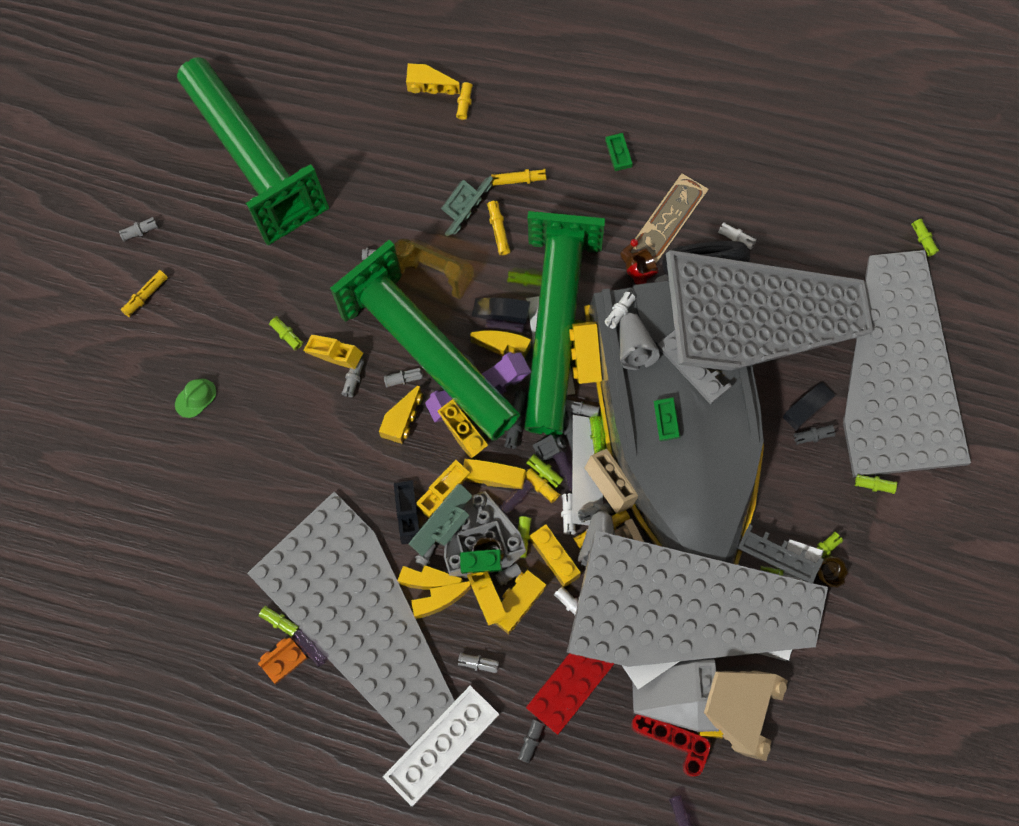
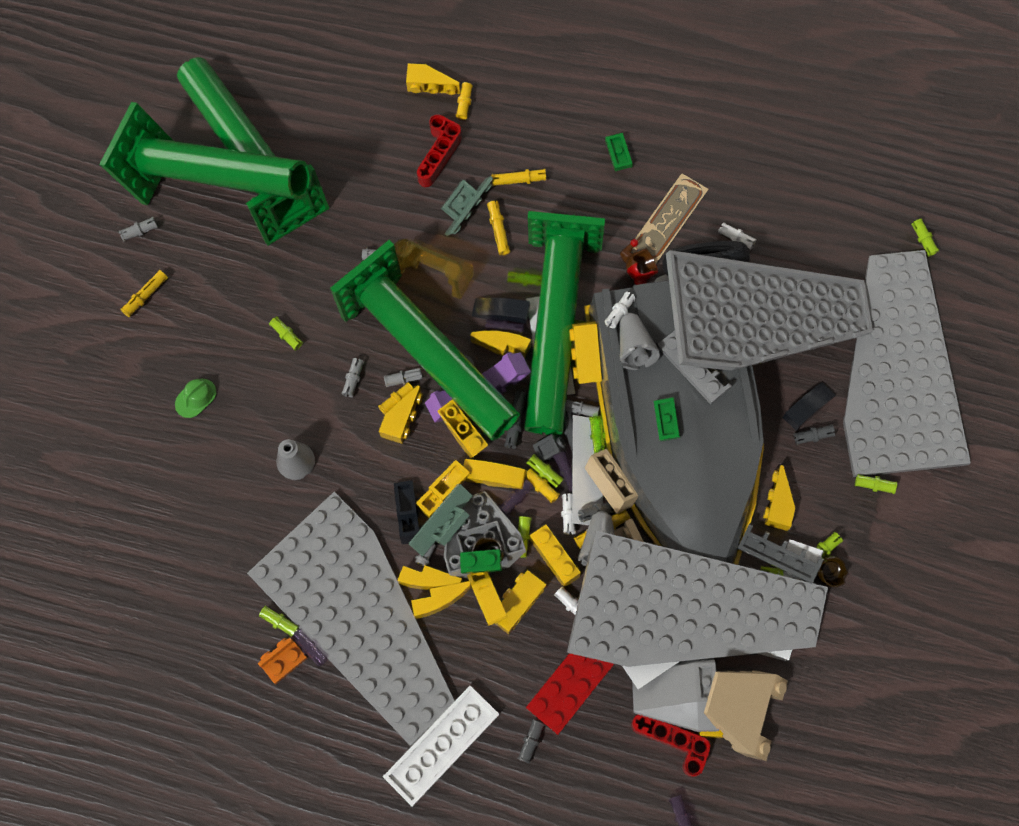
yellow slope [303,335,363,369] -> none
light grey axle [458,653,499,673] -> none
light grey pin [495,563,521,585] -> none
none -> green piece [99,102,312,205]
none -> light grey cone [276,439,315,480]
none -> yellow pin [378,382,414,415]
none -> red beam [417,115,462,187]
none -> yellow slope [763,465,795,531]

